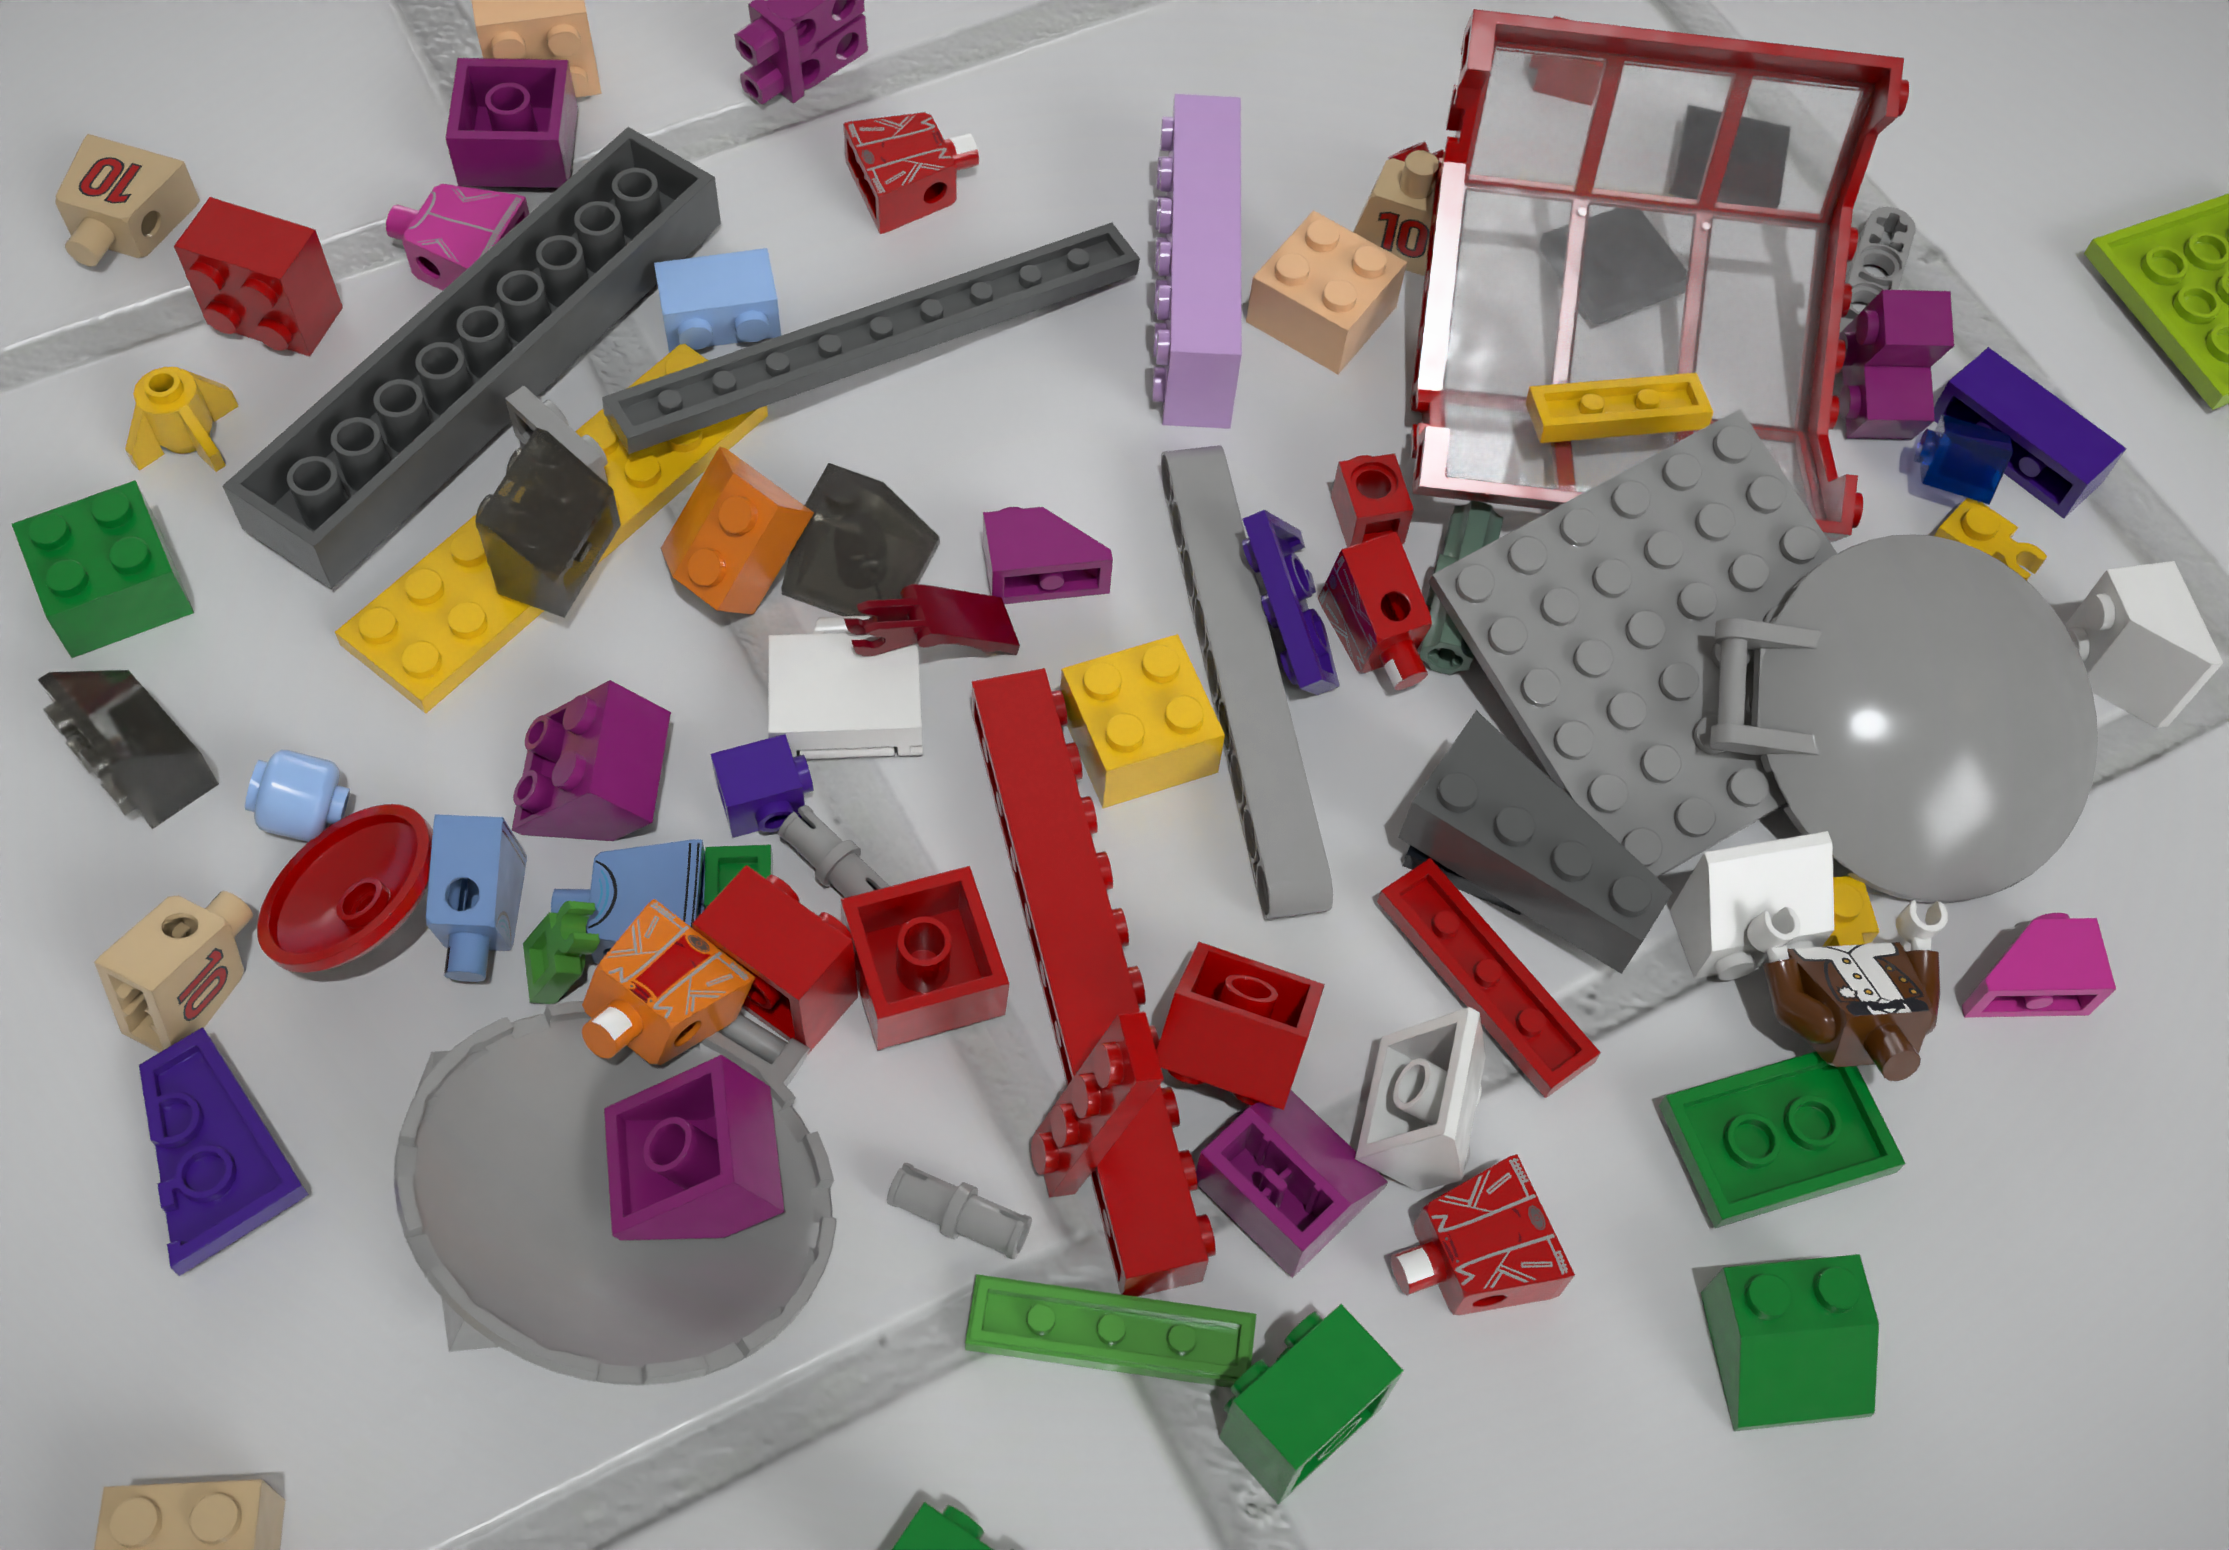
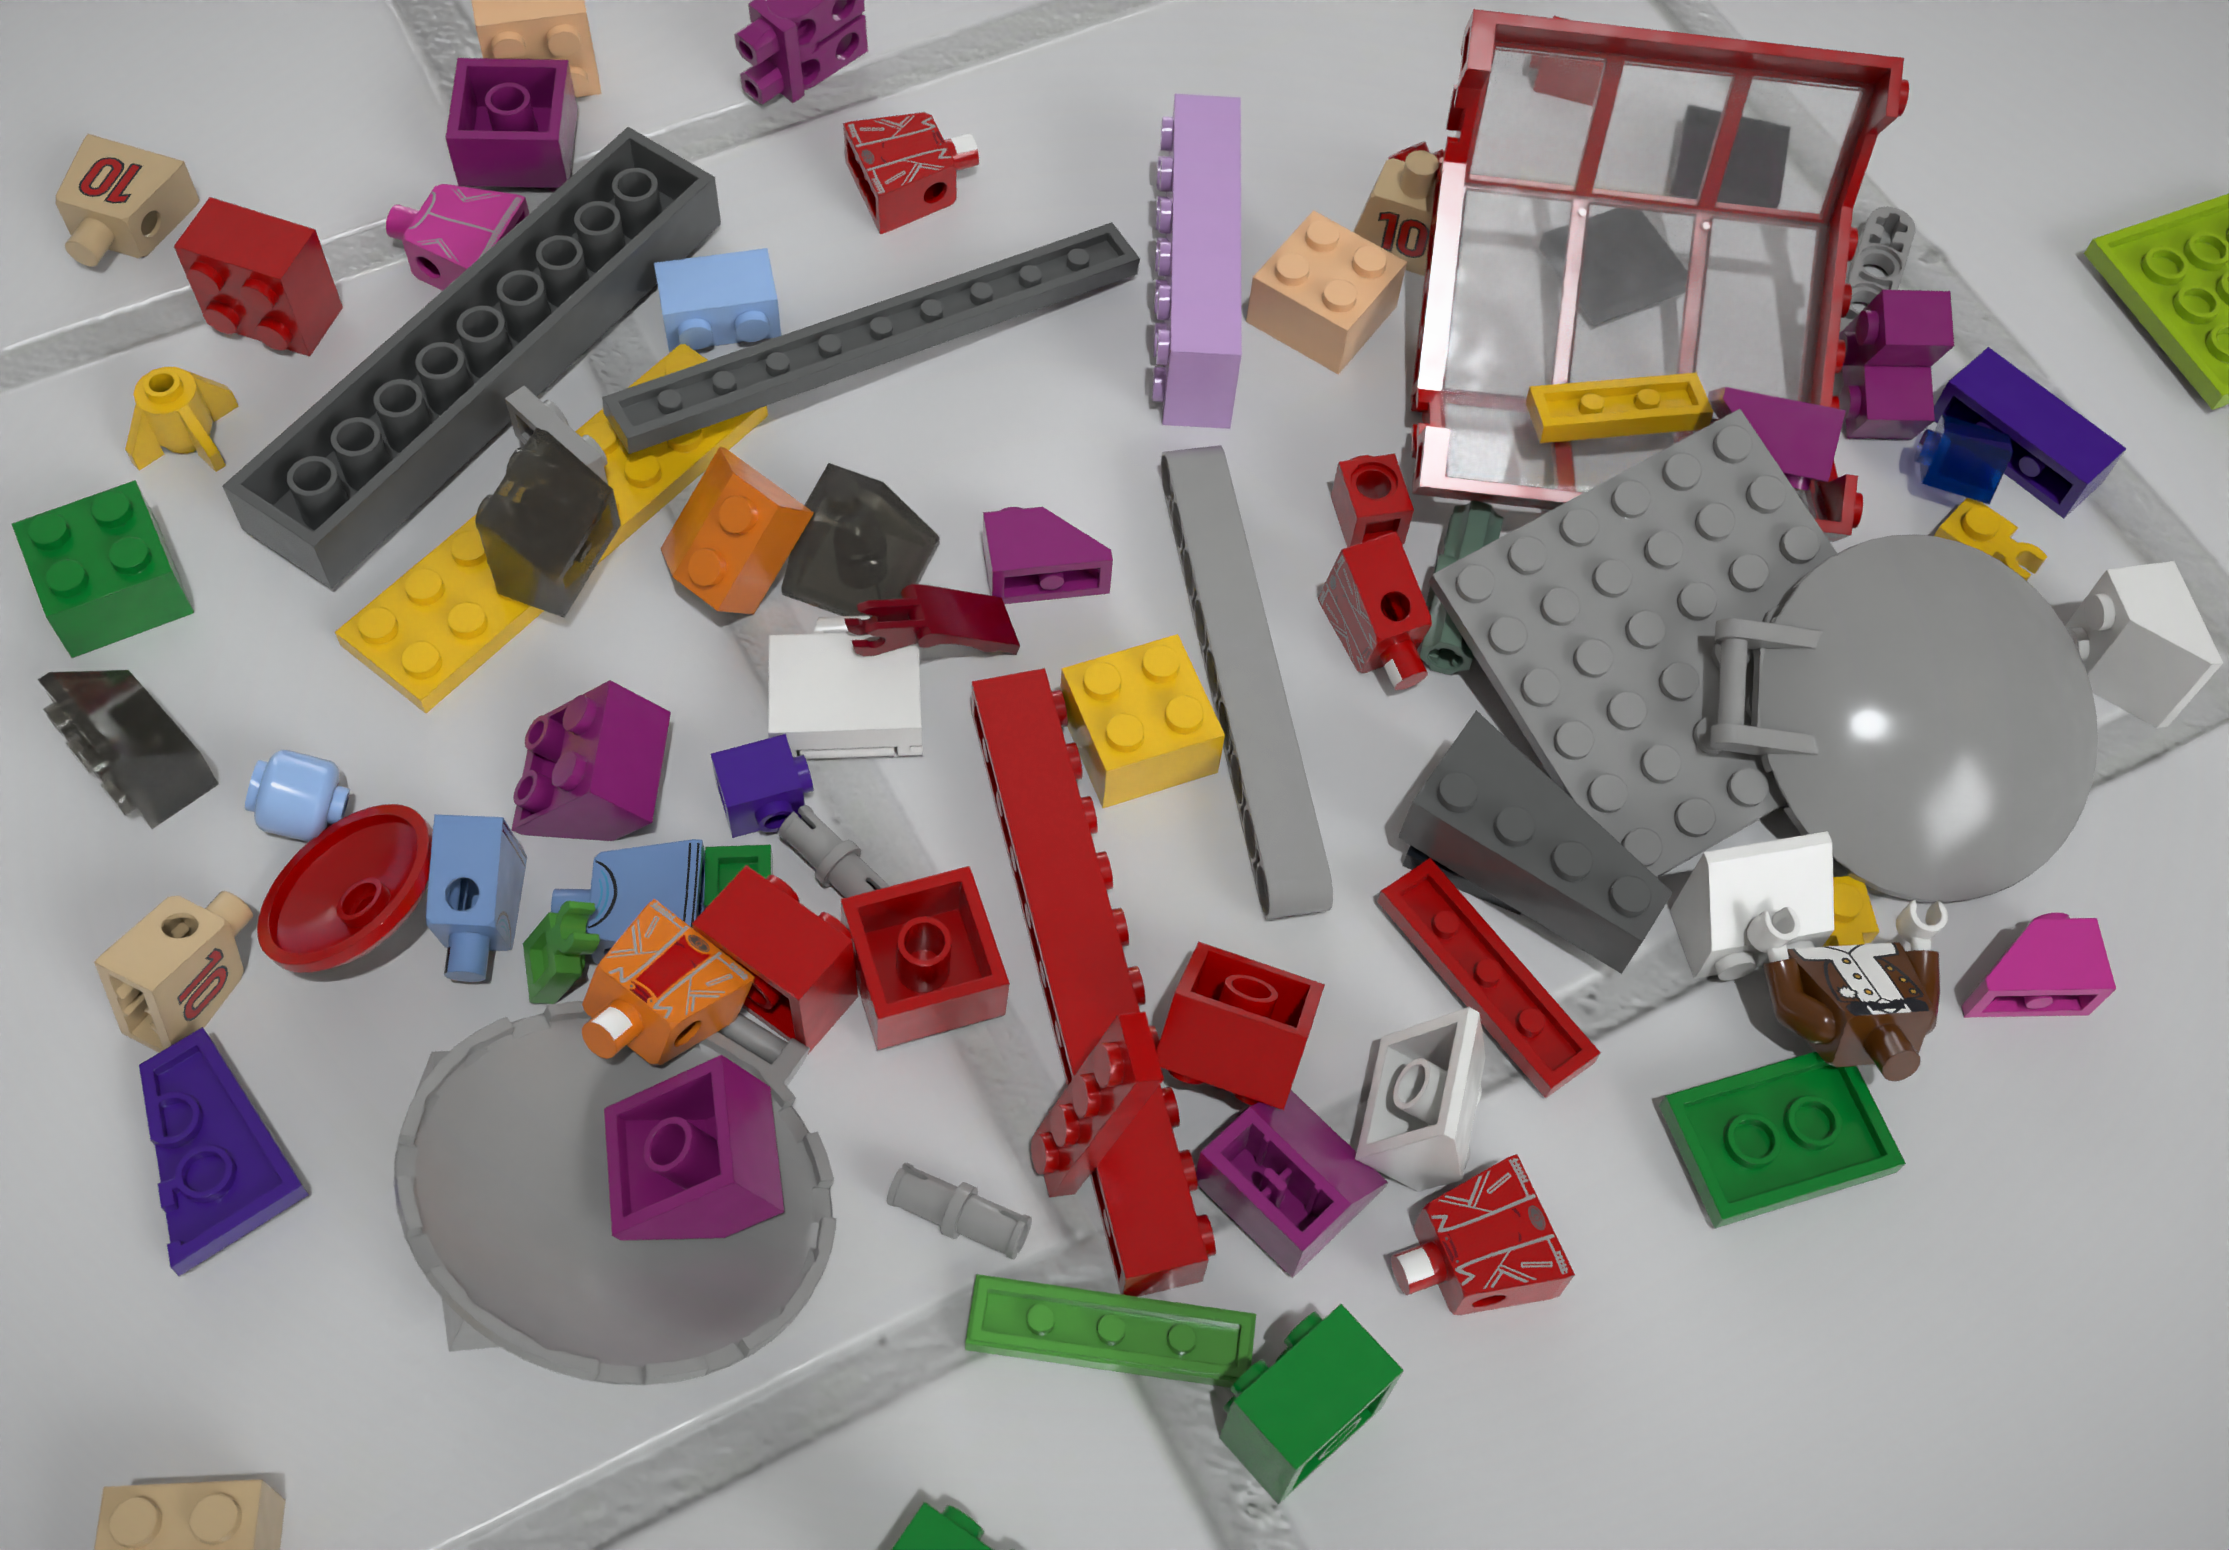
dark purple wing [1242,510,1340,695] -> none
green slope [1700,1254,1879,1431] -> none
none -> magenta slope [1708,387,1846,491]

